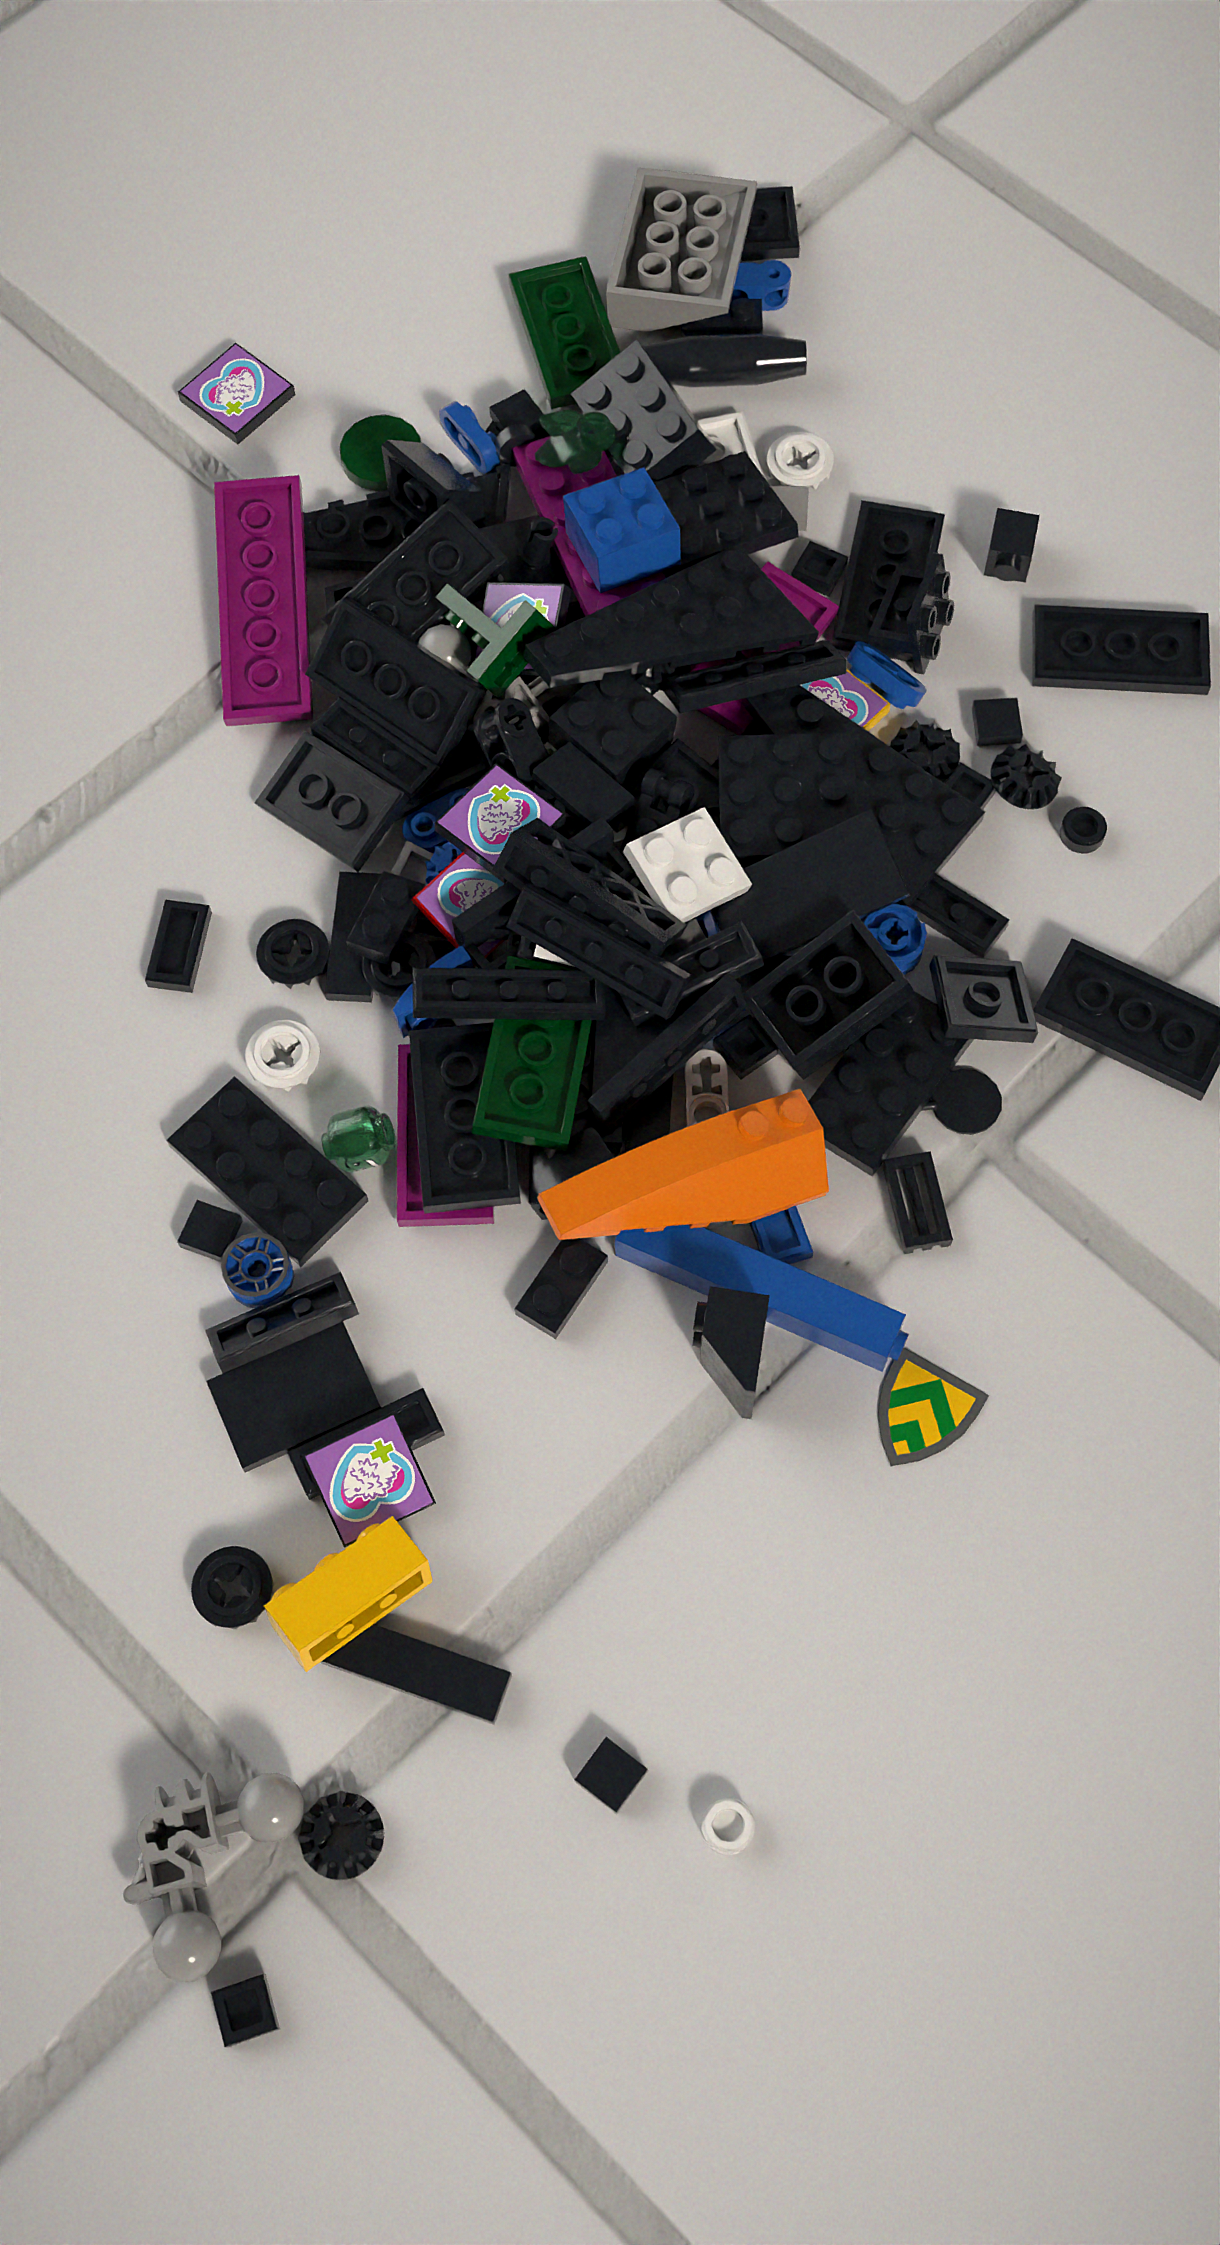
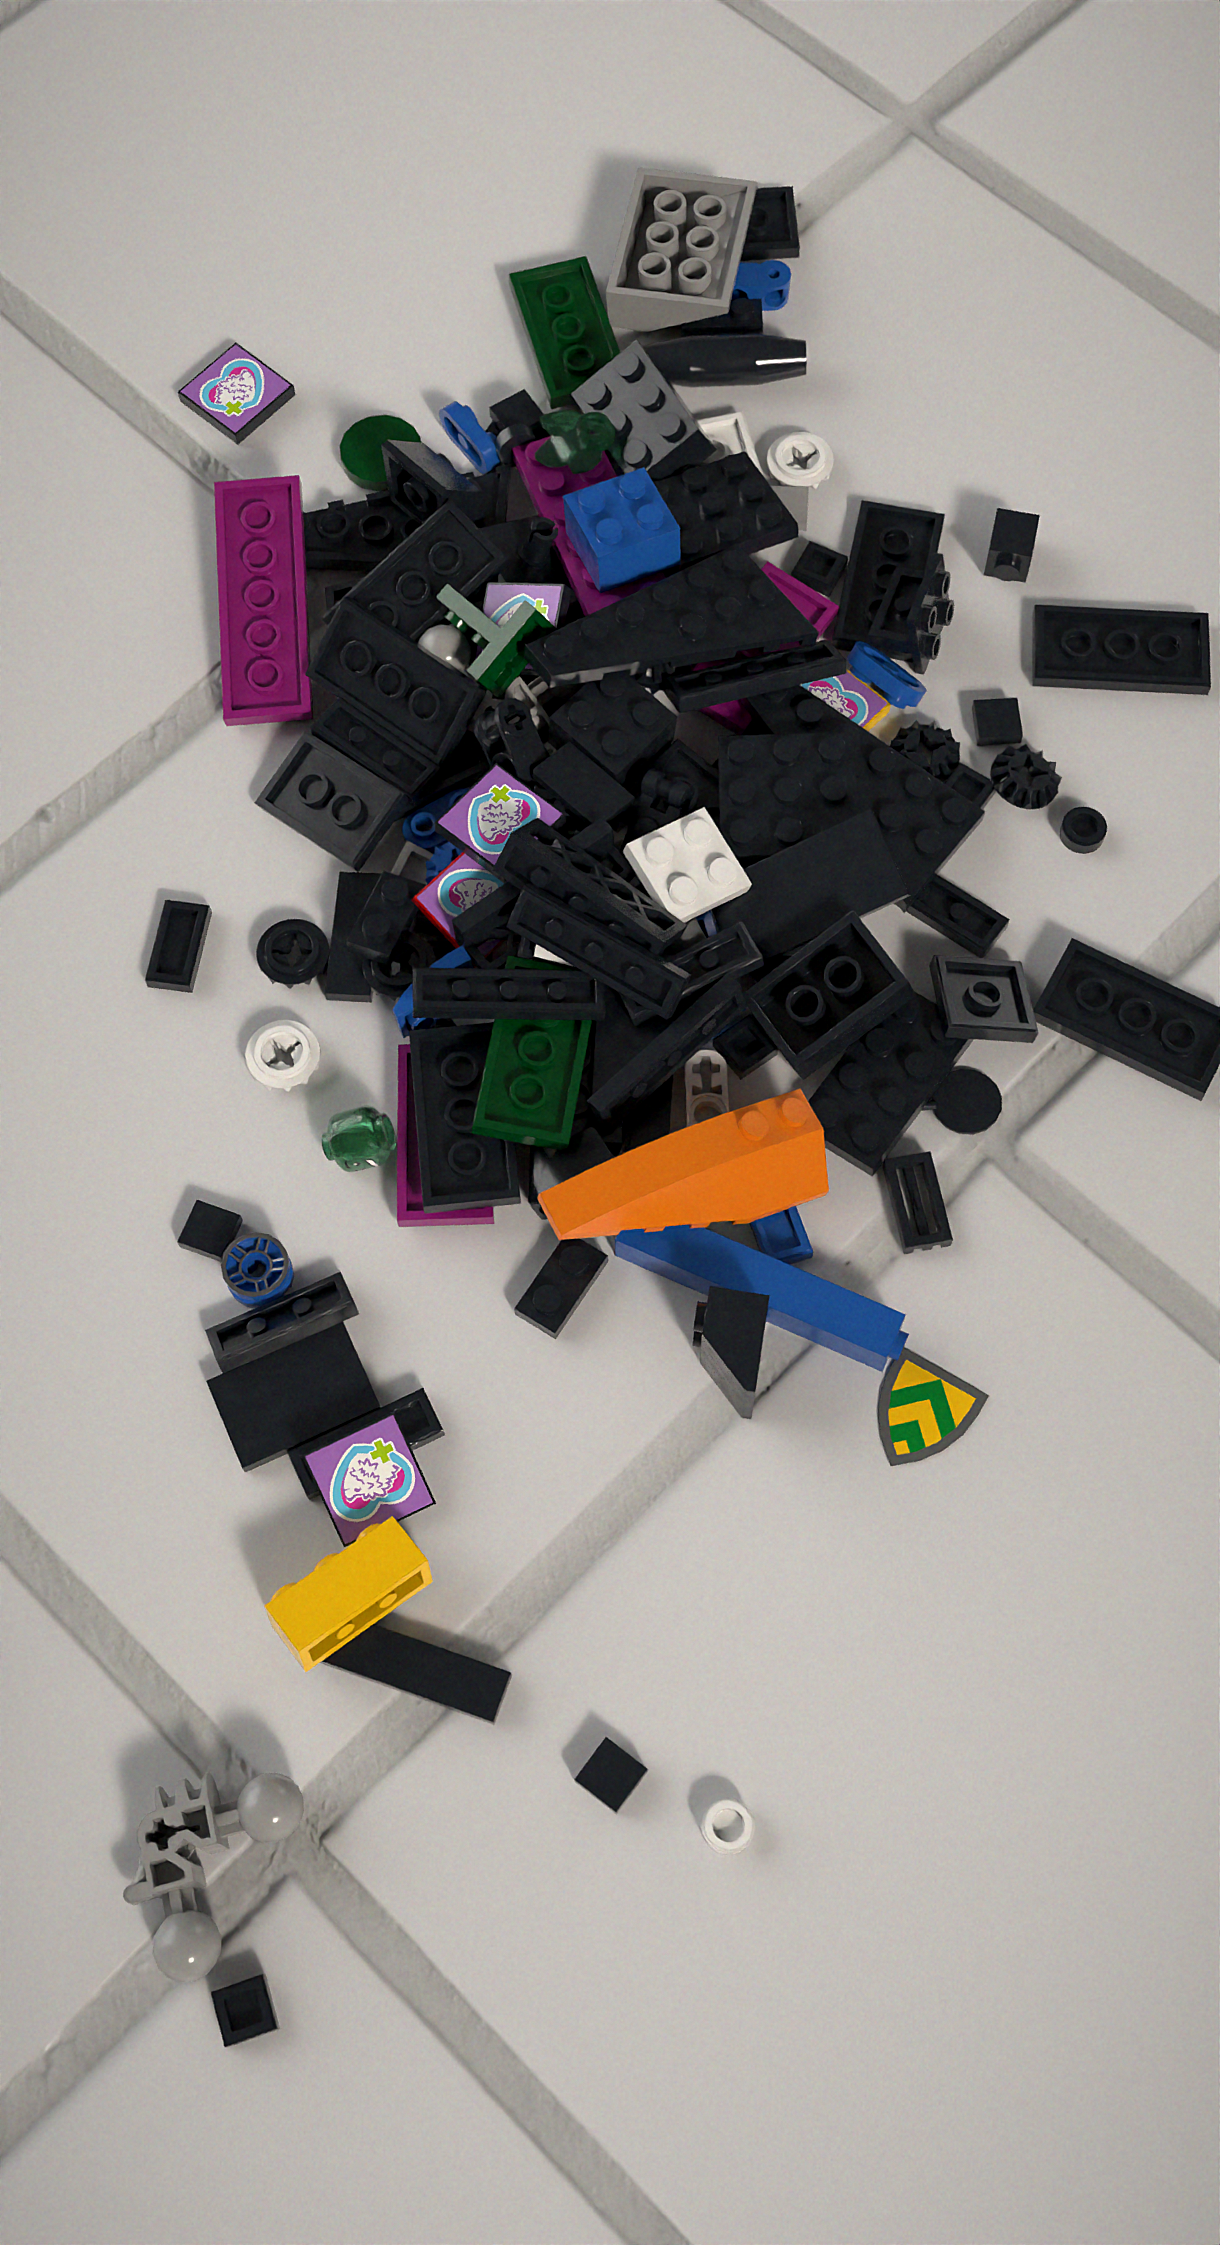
black plate [166,1076,369,1267] -> none
black gear [191,1546,275,1630] -> none
black gear [298,1791,384,1880] -> none
blue wheel [864,904,927,975] -> none

